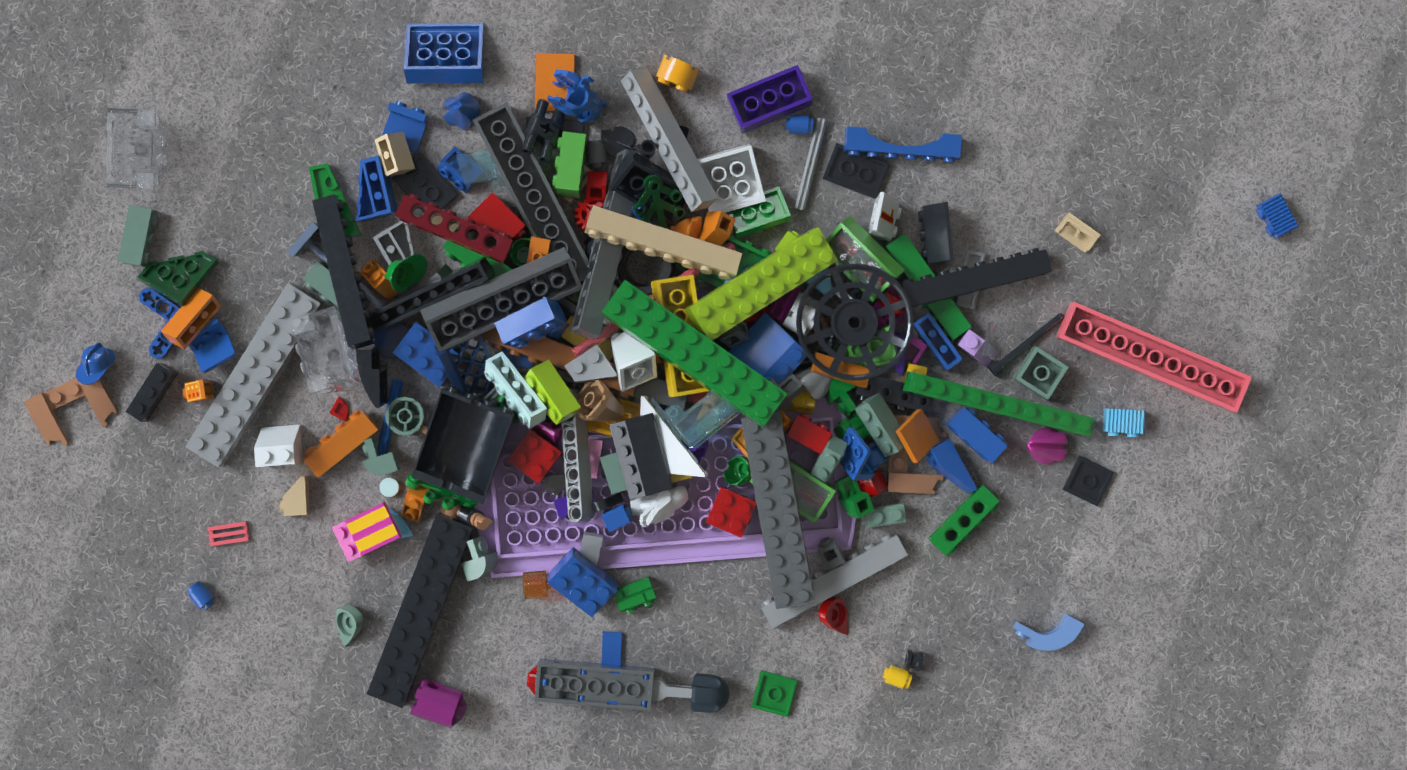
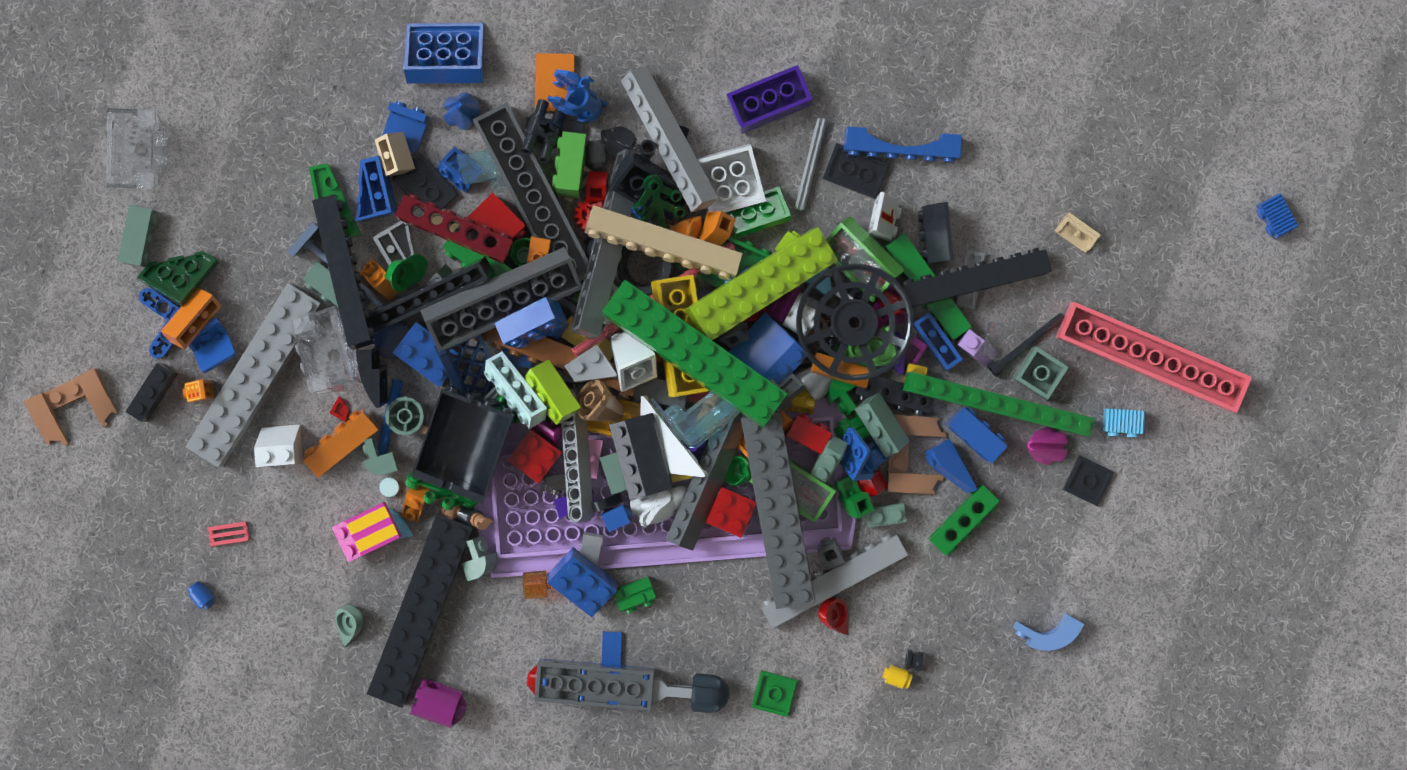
blue piece [76,342,115,385] -> none
tan slope [280,476,310,516] -> none
light orange brick [656,55,700,93] -> none
blue brick [786,115,813,135] -> none
orange tile [895,409,939,463] -> none
none -> dark grey brick [666,402,744,551]

